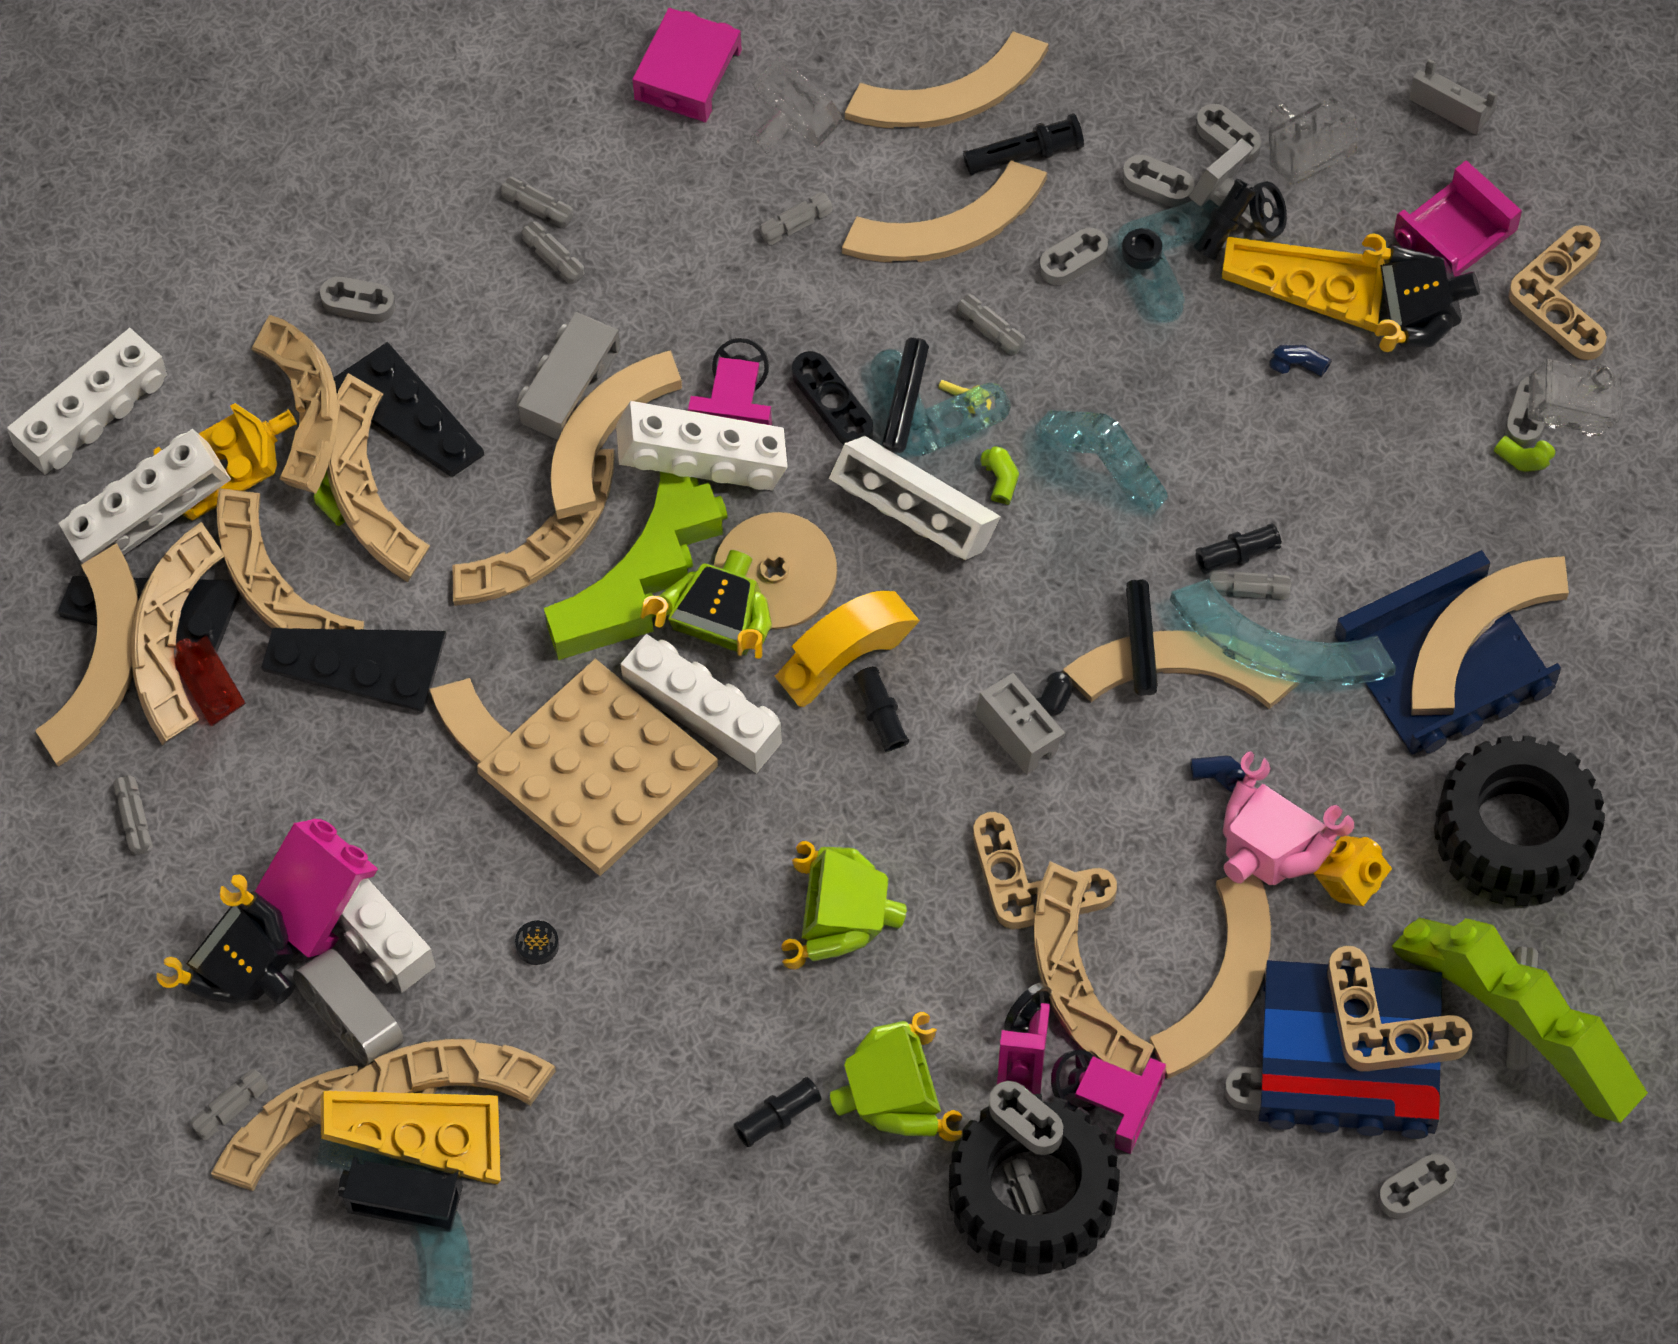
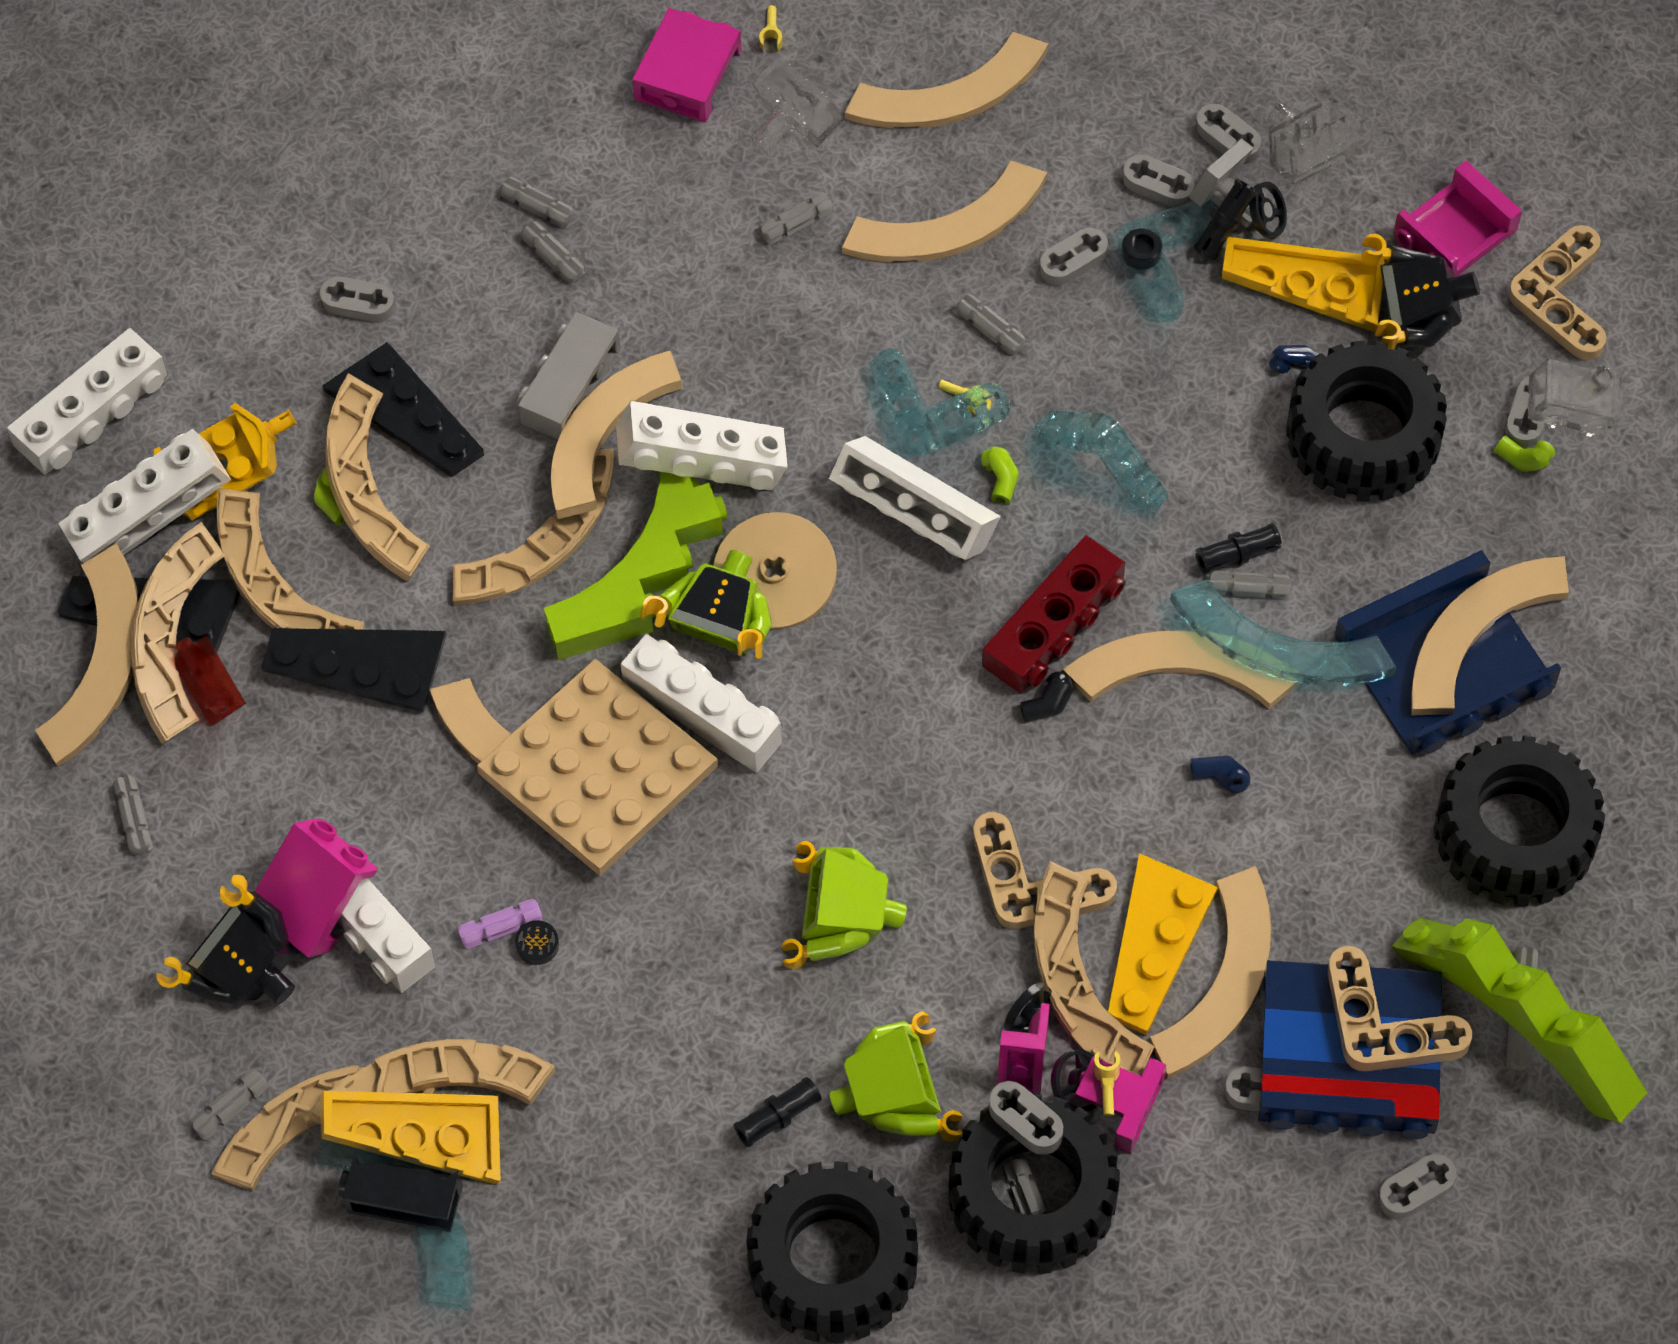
tan tile [251,315,338,494] -> none
light grey beam [293,949,403,1066] -> none
dark pink piece [688,338,772,426] -> none
yellow arch [774,591,920,707] -> none
black beam [792,351,873,445] -> none
black pin [853,666,909,752] -> none
black axle [882,337,929,453] -> none
black pin [963,113,1084,176] -> none
light grey hinge [975,673,1065,775] -> none
black axle [1126,579,1158,696] -> none
bright pink torso [1223,751,1354,885] -> none
yellow brick [1313,836,1392,906] -> none
light grey hinge [1409,59,1498,135] -> none
none -> lavender axle [458,899,542,949]
none -> black tyre [746,1161,918,1343]
none -> light yellow hand [759,5,783,51]
none -> dark red brick [982,535,1126,694]
none -> light yellow hand [1093,1051,1121,1117]
none -> yellow wing [1108,853,1218,1036]
none -> black tyre [1286,341,1447,502]

